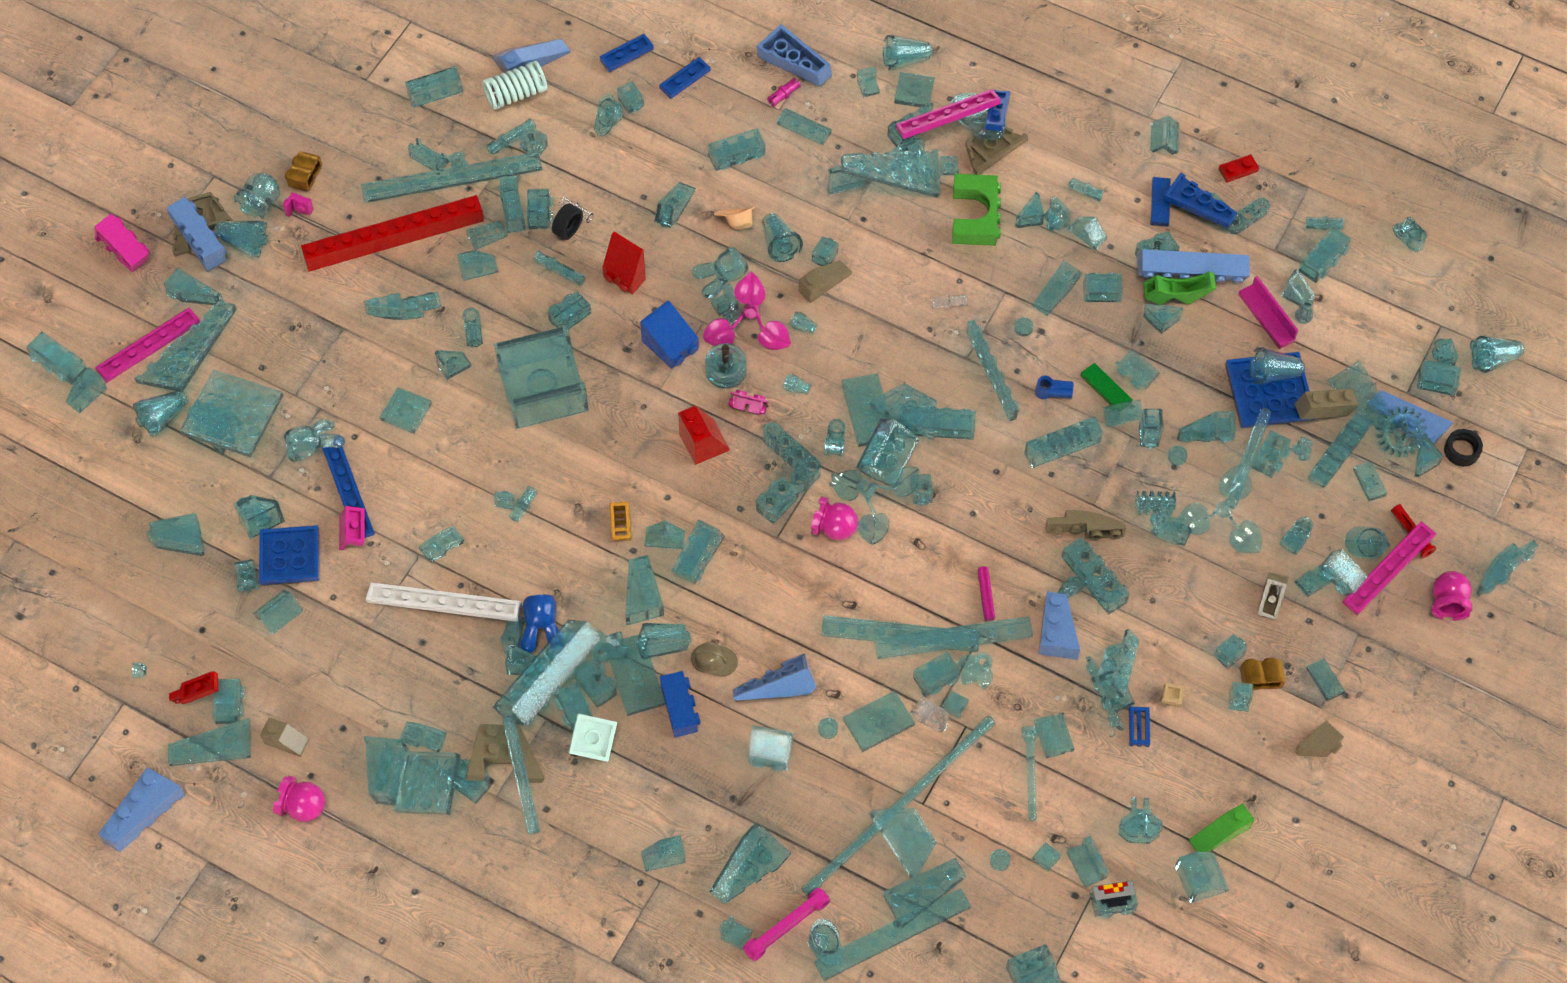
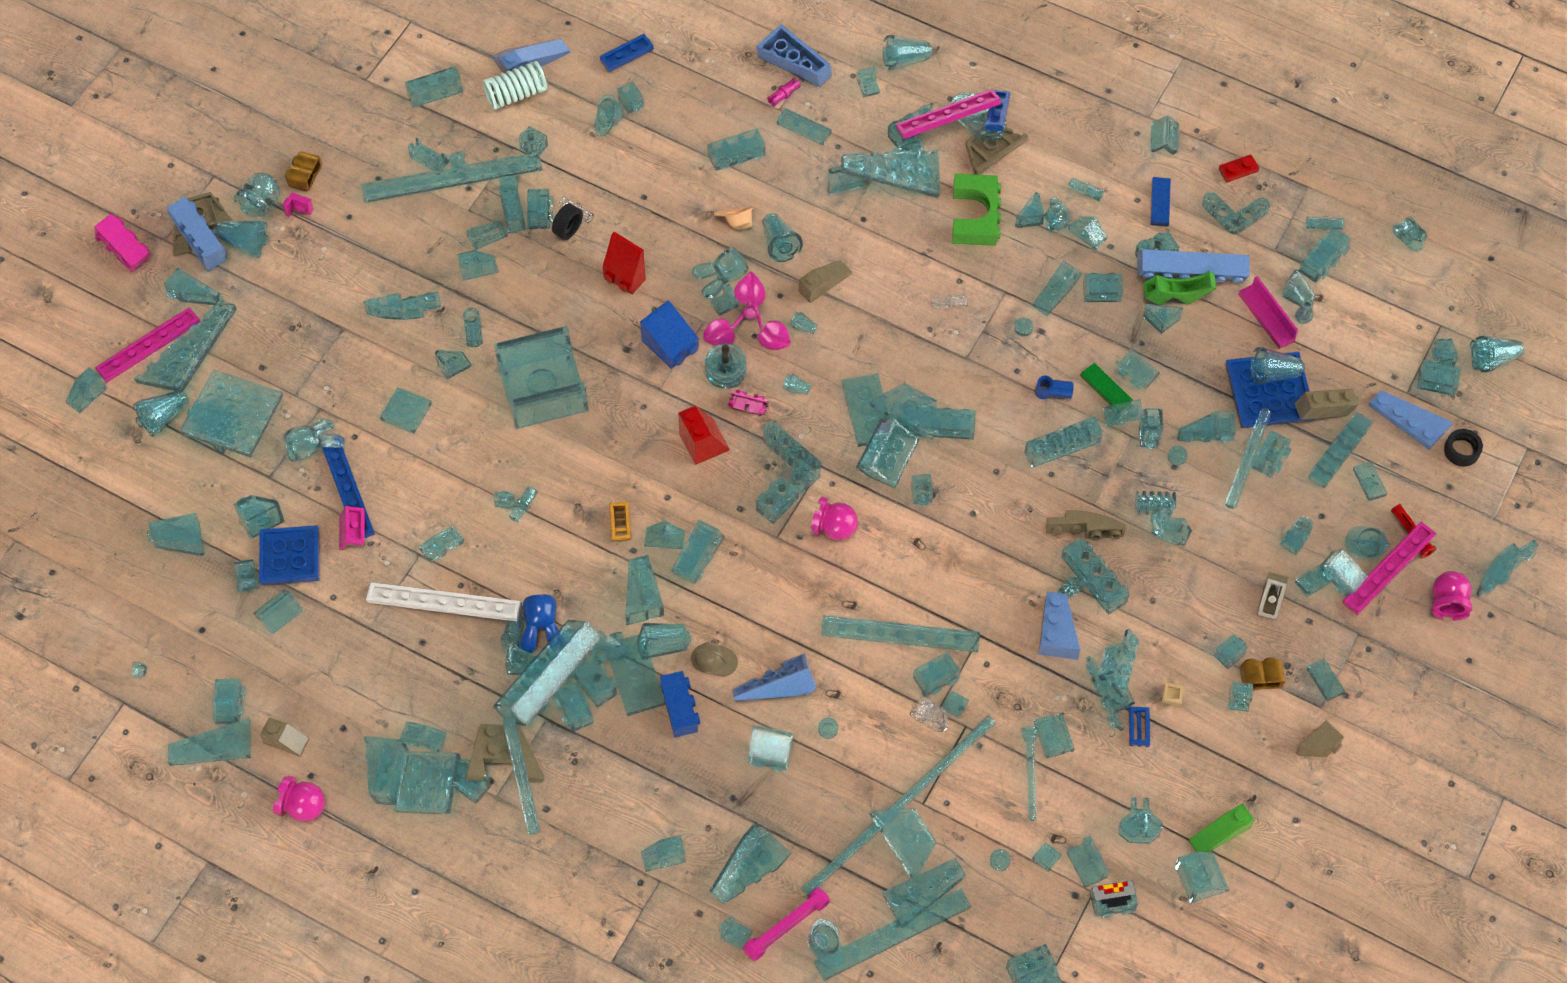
clear light blue brick [26,332,87,385] -> none
medium blue wedge [98,767,185,852] -> none
red hinge [169,671,219,704] -> none
red brick [301,195,484,272] -> none
clear light blue pin [486,118,536,155] -> none
clear light blue pin [533,250,586,286] -> none
clear light blue brick [548,291,591,334] -> none
light aqua plate [568,713,617,762] -> none
clear light blue slope [654,182,696,228] -> none
blue tile [659,57,711,99] -> none
clear light blue plant [722,305,742,328] -> none
clear light blue brick [812,236,839,266] -> none
clear light blue piece [824,419,845,457] -> none
clear light blue plant [831,466,920,545] -> none
clear light blue tile [843,691,915,752] -> none
clear light blue tile [874,616,1033,659] -> none
clear light blue tile [894,72,935,109] -> none
clear light blue plate [940,156,959,175] -> none
clear light blue plate [957,652,993,689] -> none
clear light blue plate [966,320,1019,421] -> none
dark pink axle [978,566,995,621] -> none
blue wing [1163,172,1237,229] -> none
clear light blue plant [1175,464,1262,553] -> none
clear light blue plant [1292,437,1312,461] -> none
clear light blue wing [1327,360,1399,434] -> none
clear light blue gear [1376,406,1428,457] -> none
clear light blue slope [1414,435,1443,477] -> none

